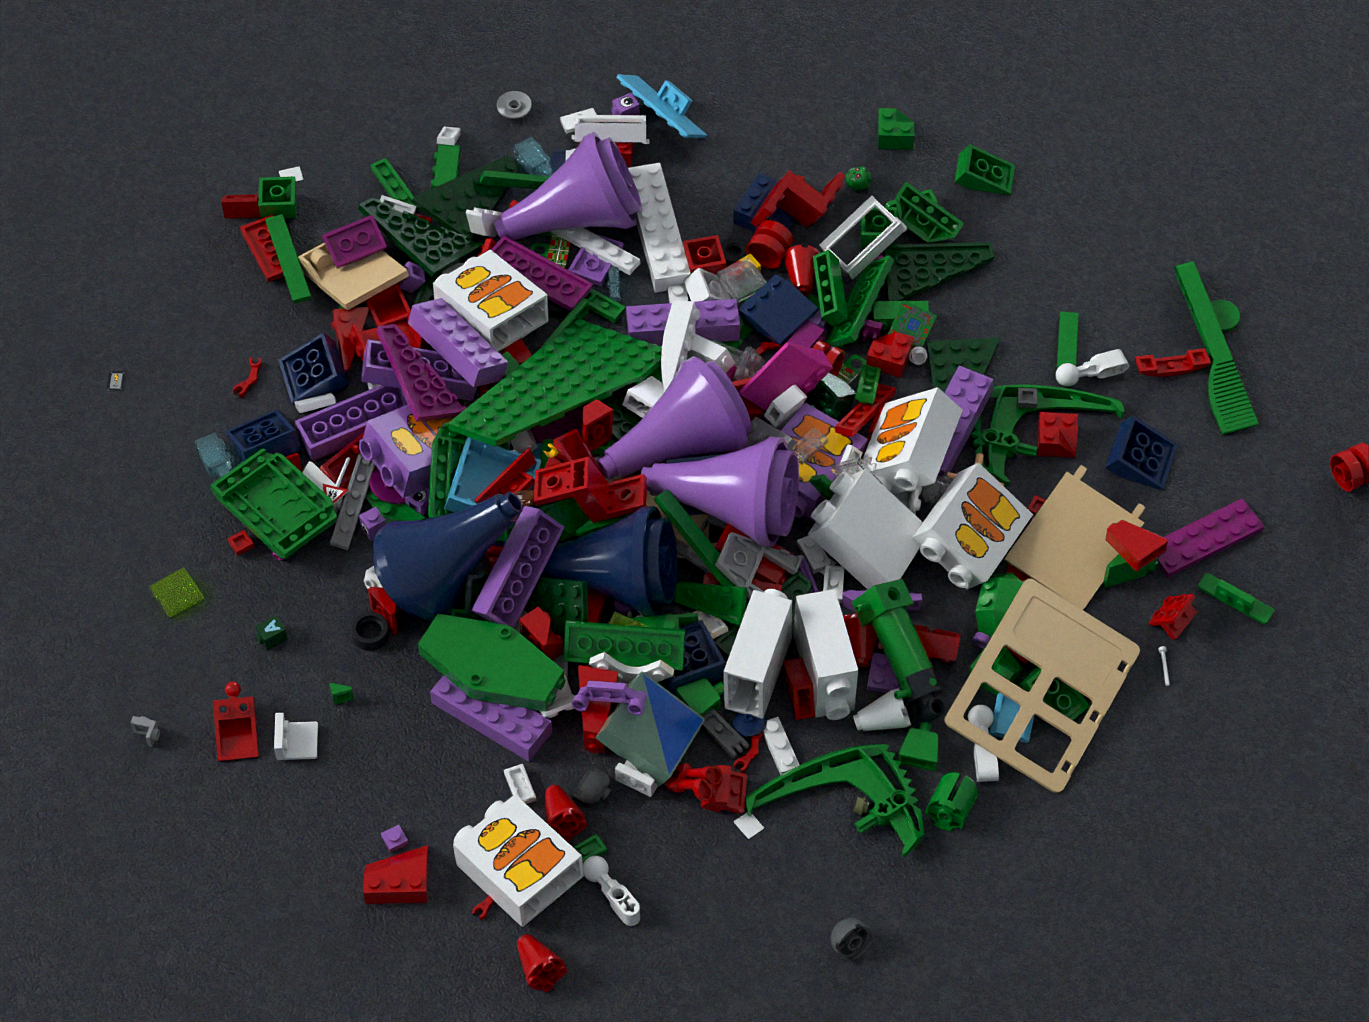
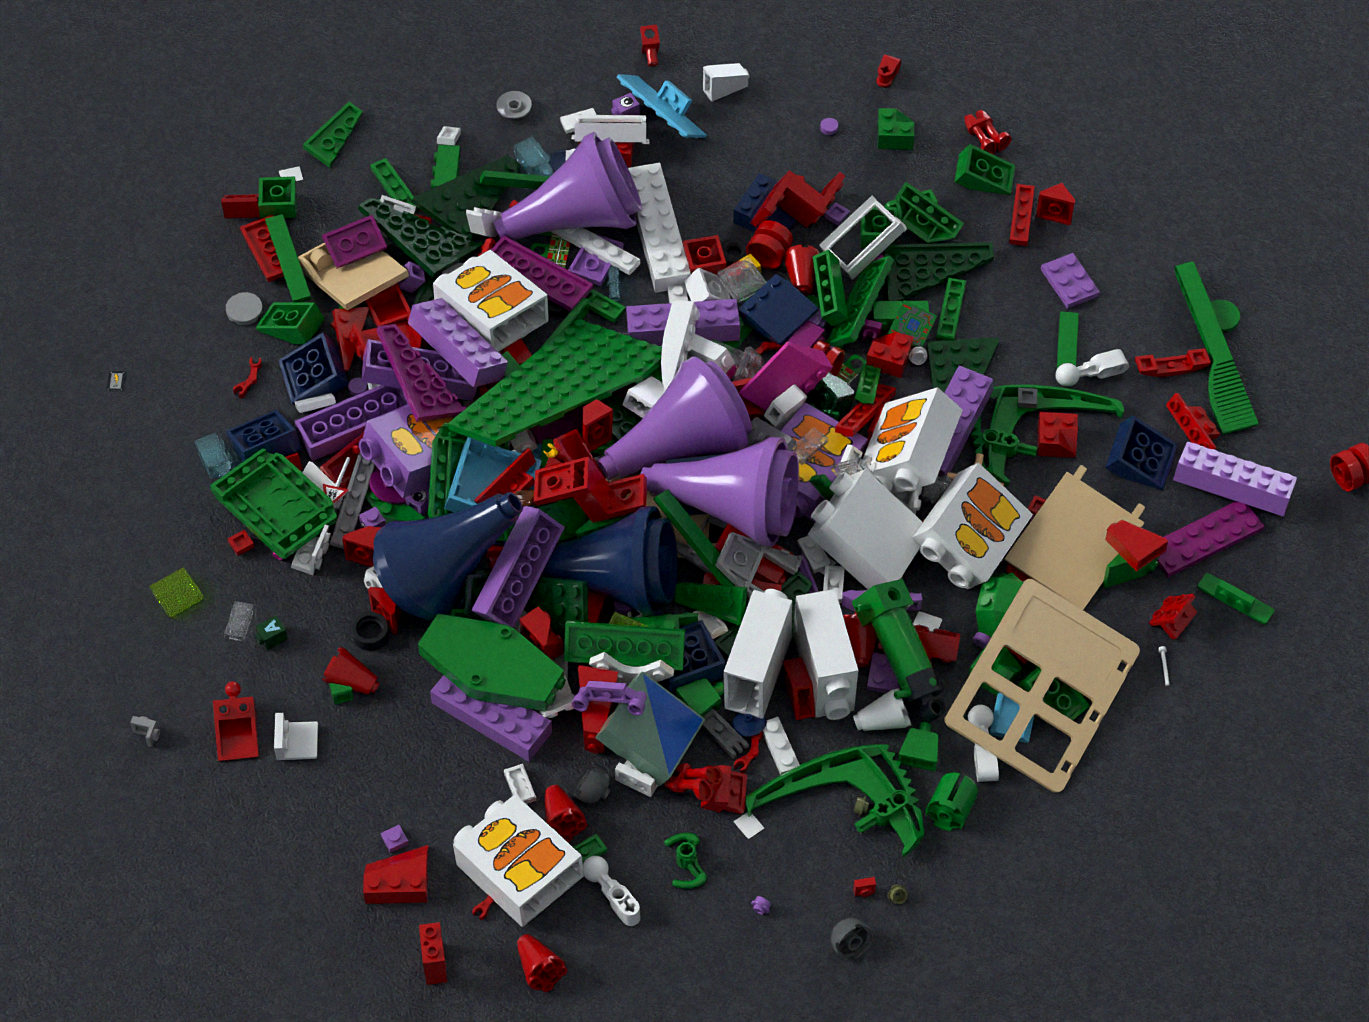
green head [845,166,872,191] -> none
none -> clear plate [224,601,254,641]
none -> light grey tile [226,292,263,325]
none -> green slope [256,302,325,344]
none -> white bracket [291,525,331,575]
none -> green wing [303,101,363,168]
none -> red cone [322,646,380,695]
none -> red slope [342,525,381,567]
none -> medium lavender tile [348,378,368,396]
none -> red window [419,922,447,985]
none -> red bracket [640,25,660,67]
none -> green piece [664,833,707,889]
none -> white slope [703,63,749,102]
none -> medium lavender plate [751,896,771,915]
none -> medium lavender tile [820,118,838,135]
none -> medium lavender plate [825,202,850,226]
none -> red plate [853,877,876,897]
none -> red piece [876,54,902,88]
none -> olive plate [888,884,908,904]
none -> white sticker [913,611,942,631]
none -> green plate [936,278,966,340]
none -> red piece [964,109,1012,154]
none -> red plate [1009,184,1035,246]
none -> red slope [1036,183,1075,226]
none -> medium lavender plate [1041,253,1100,309]
none -> red bracket [1166,393,1220,450]
none -> medium lavender brick [1173,442,1297,516]

